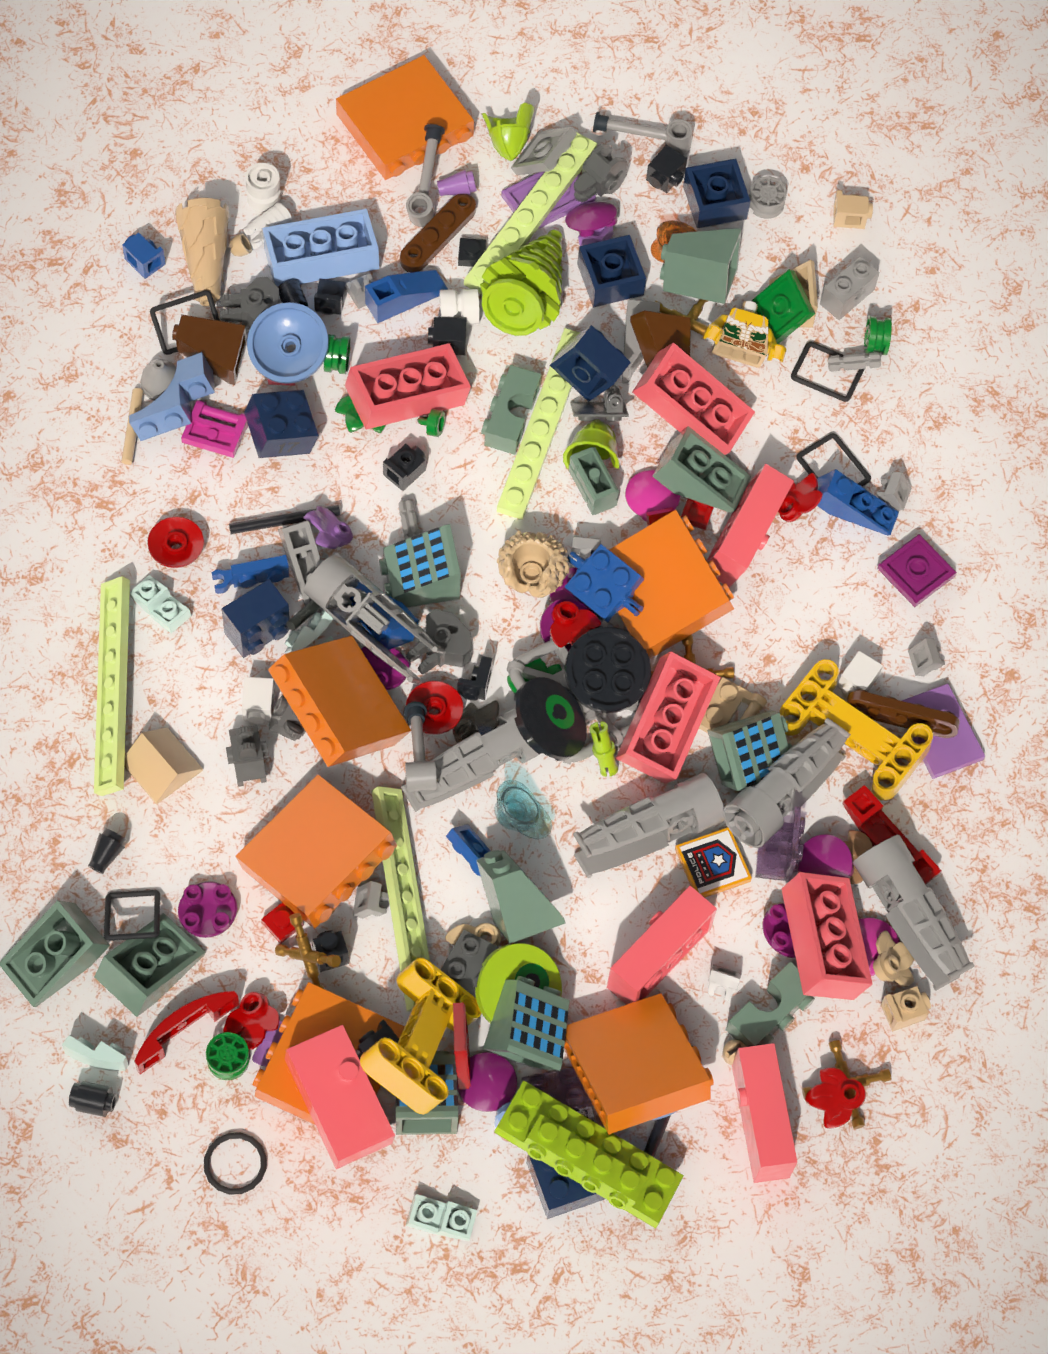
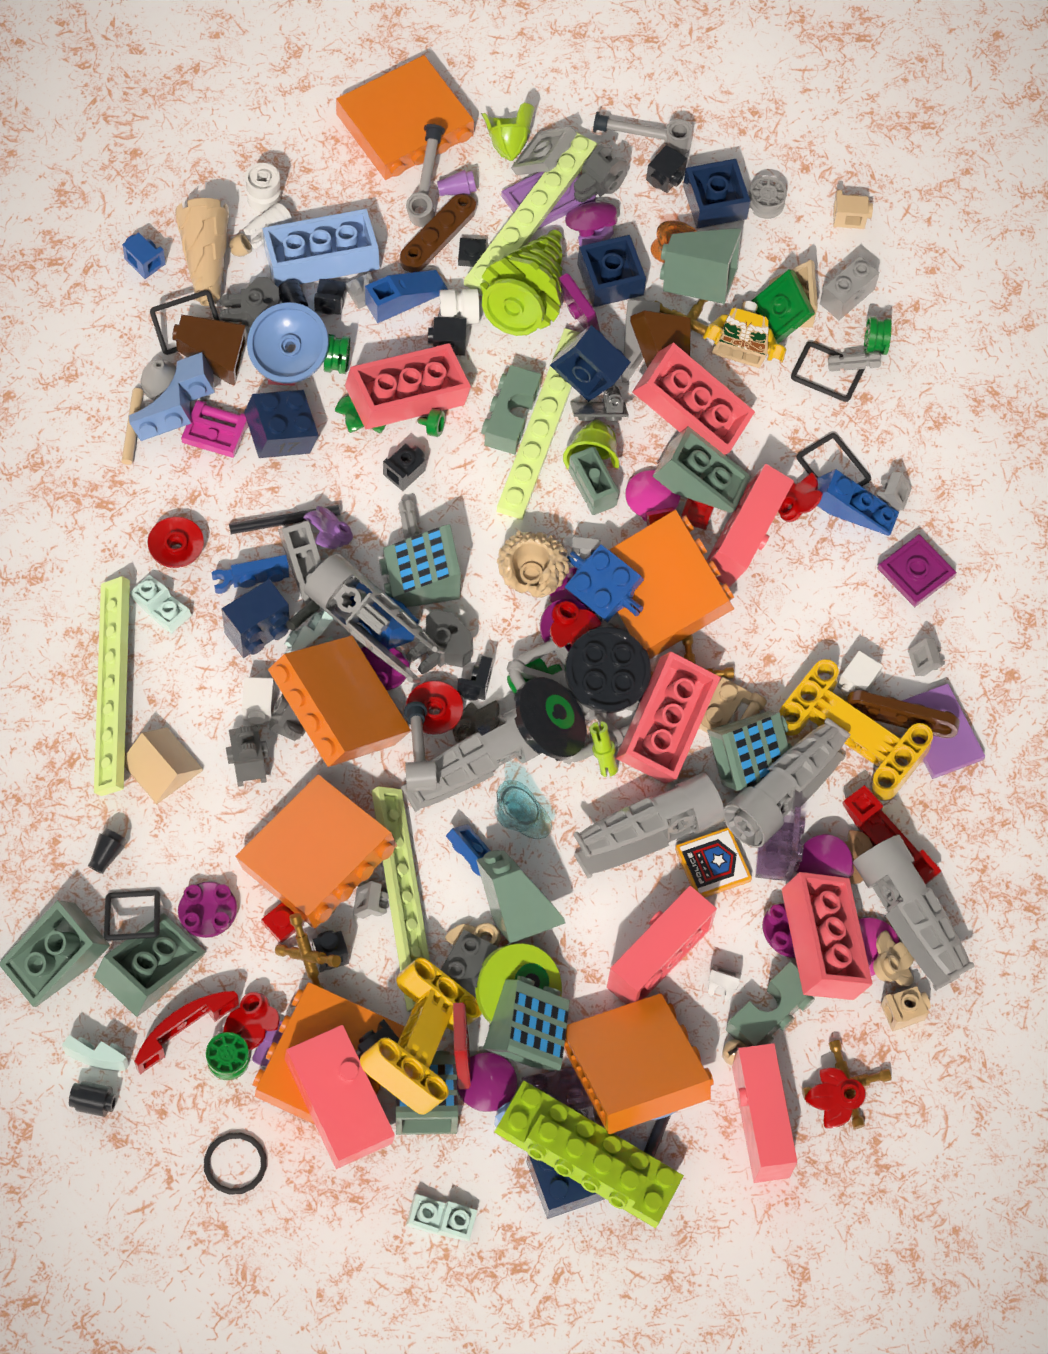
none -> magenta plate [559,273,600,331]

